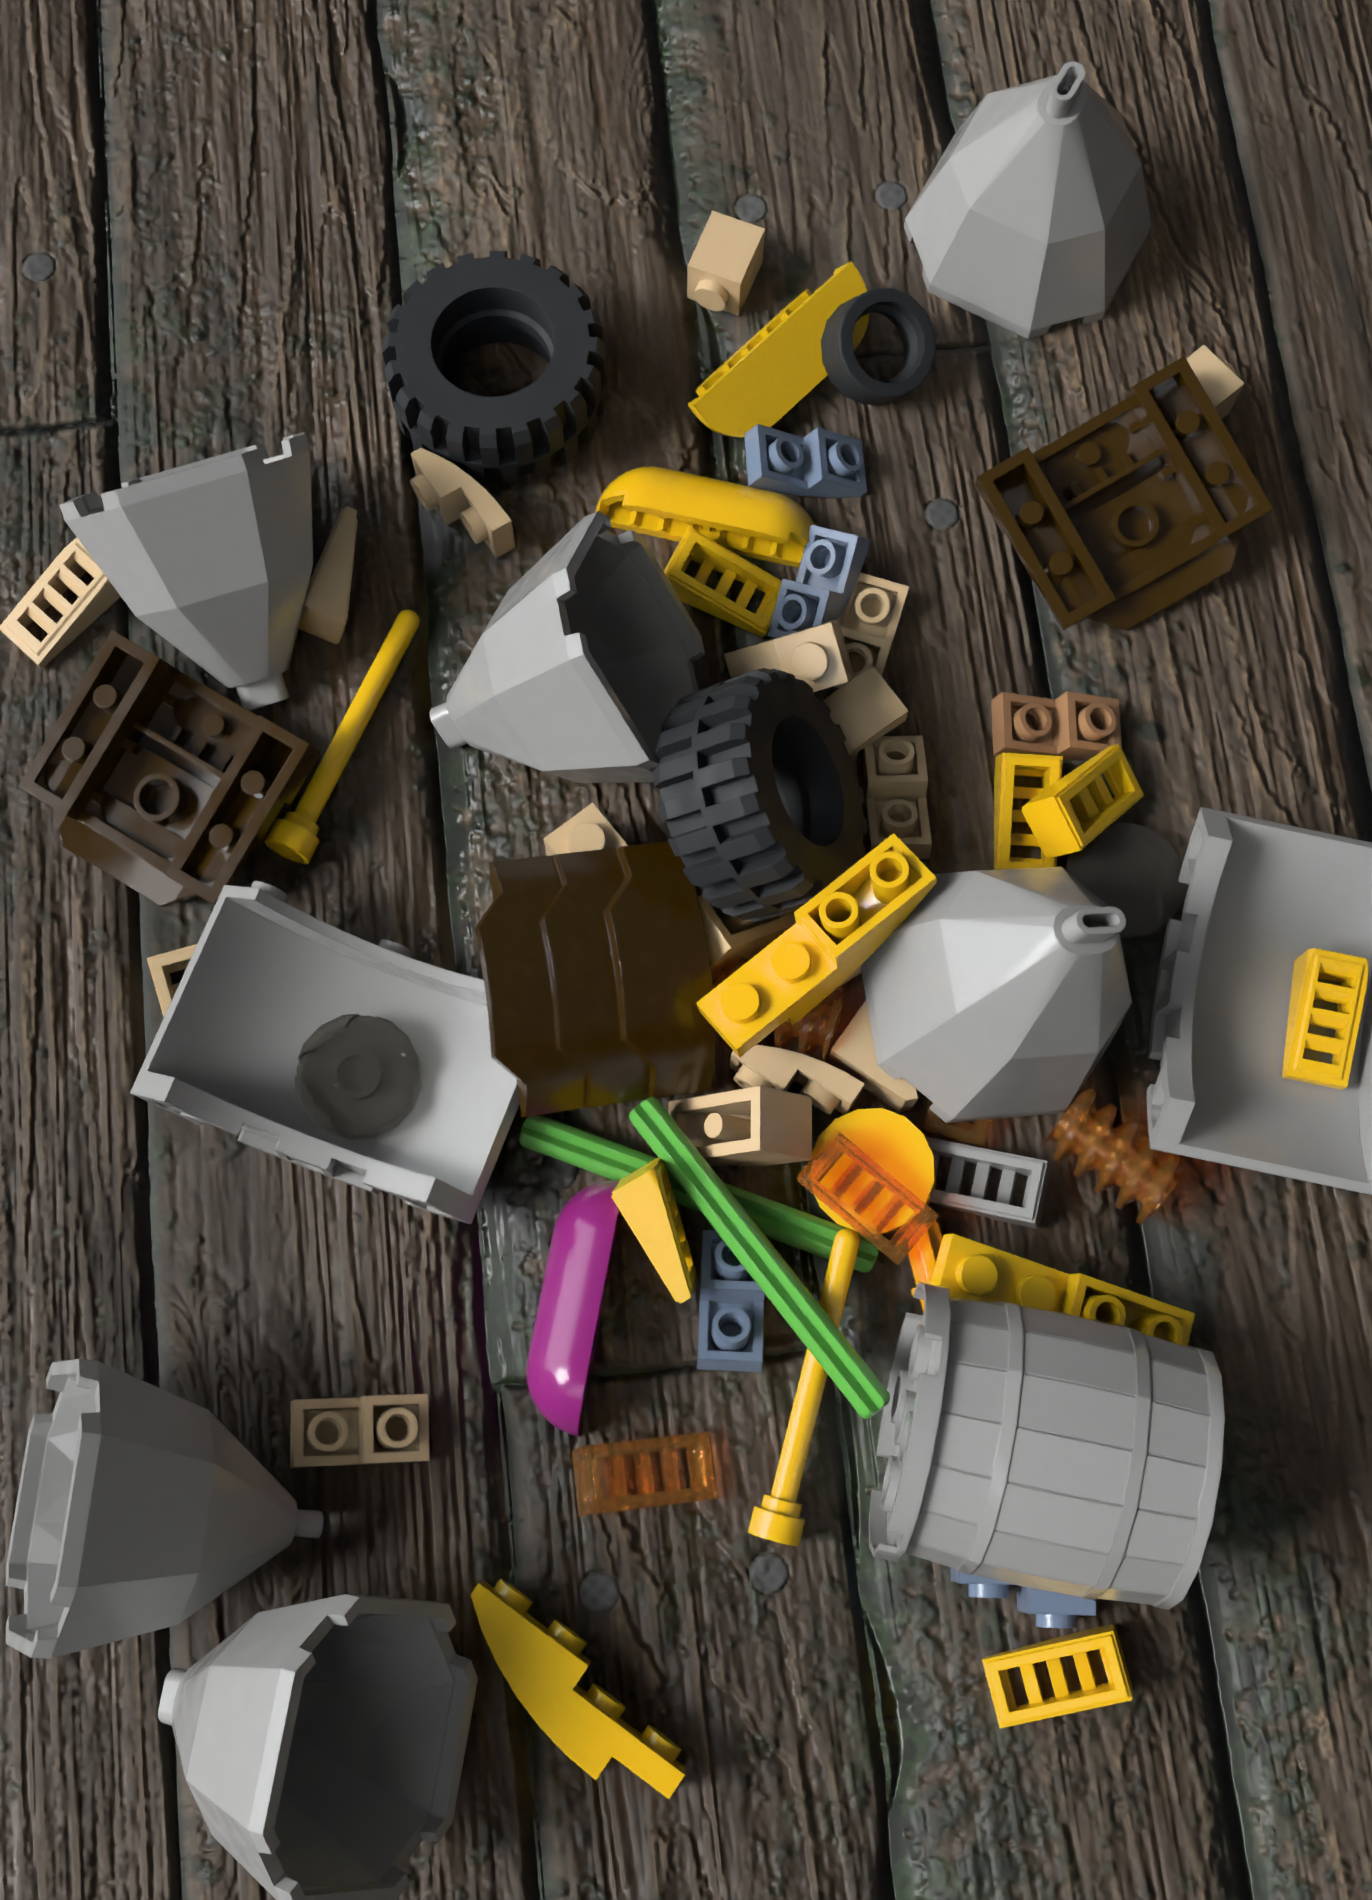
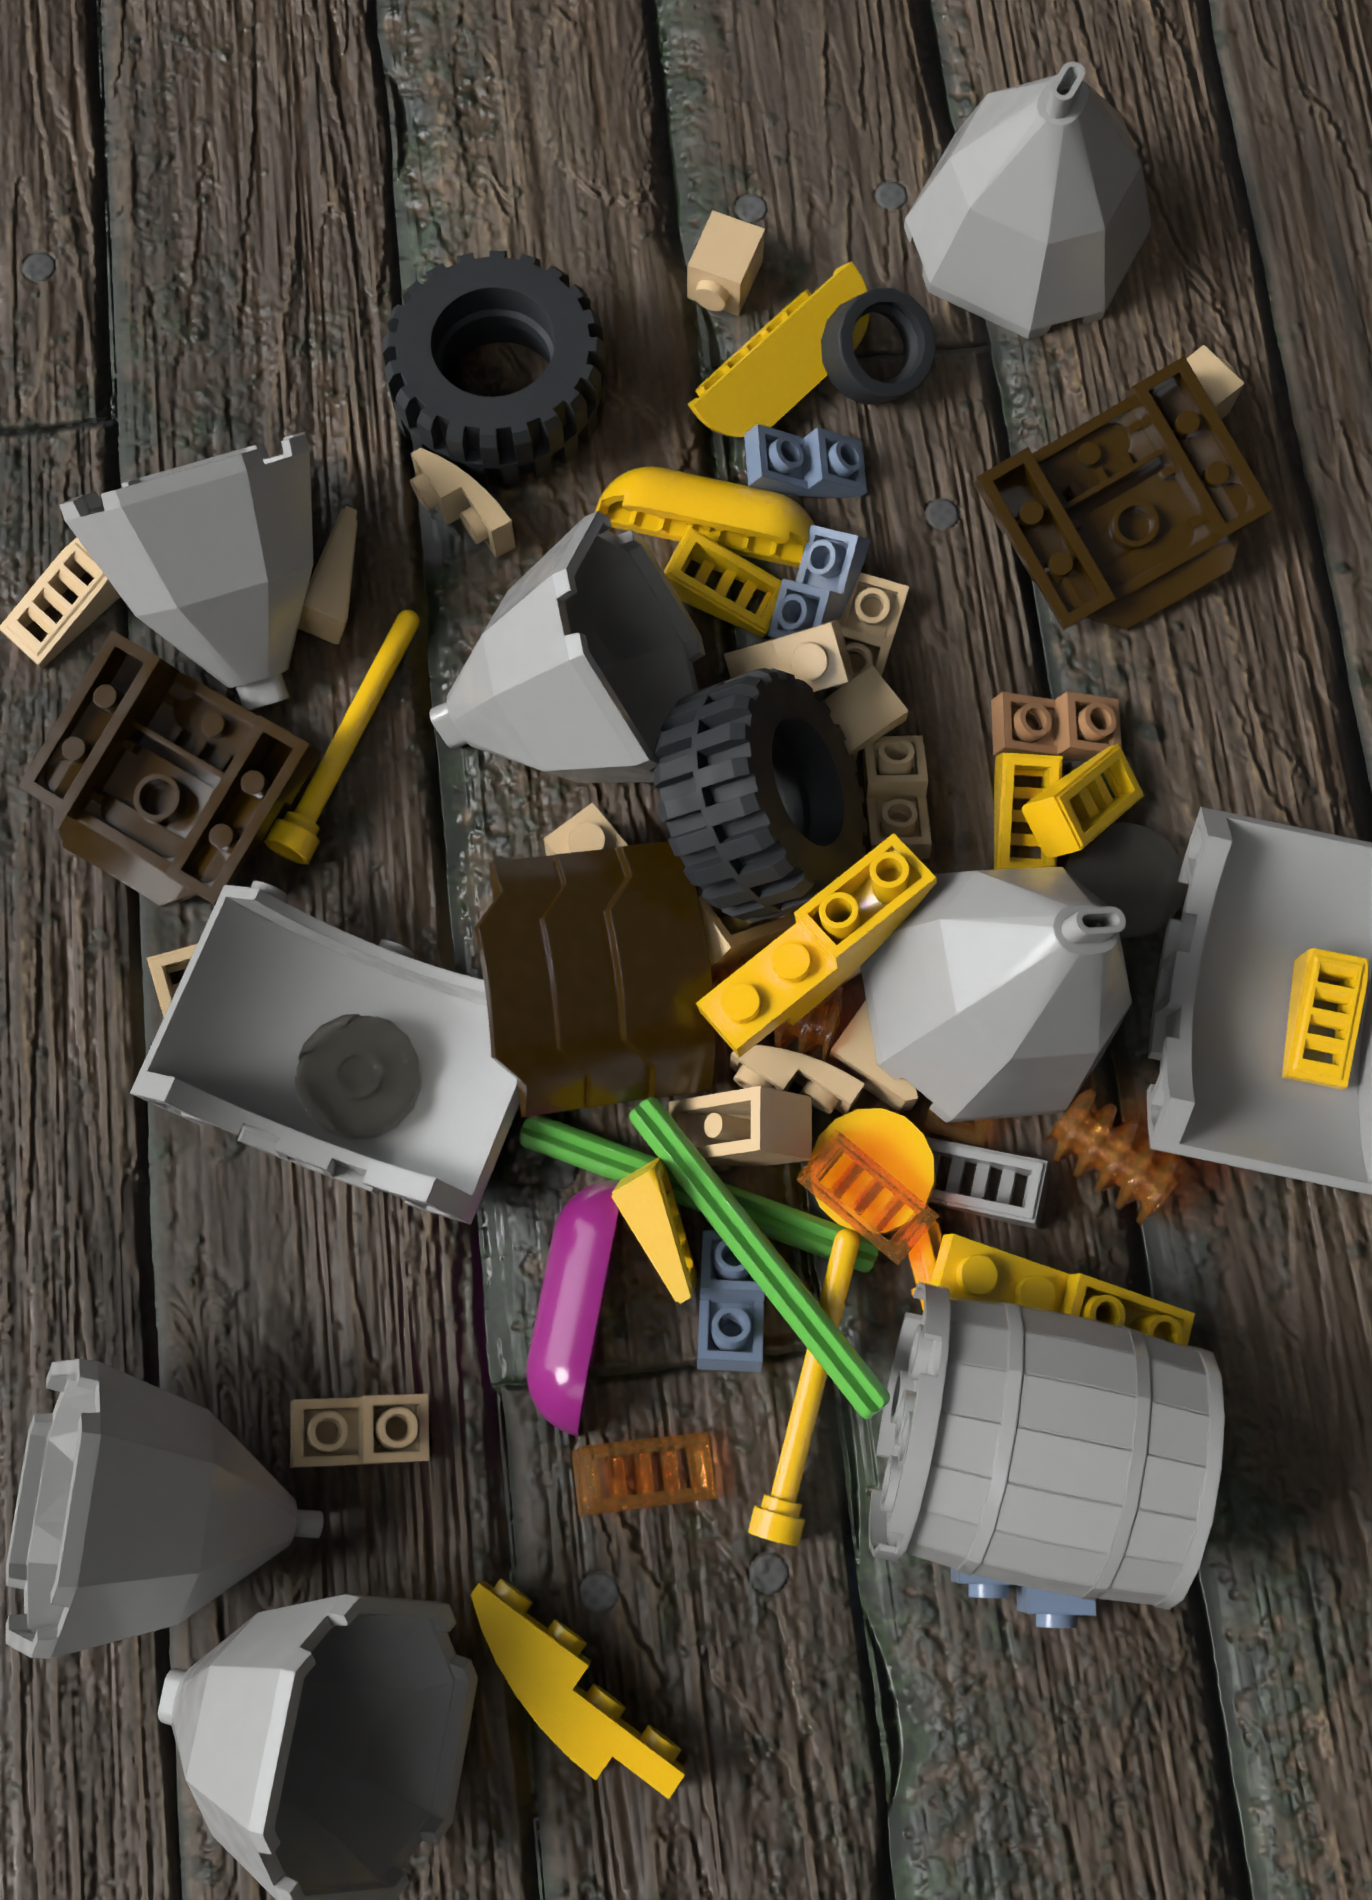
yellow slope [982,1624,1133,1729] -> none

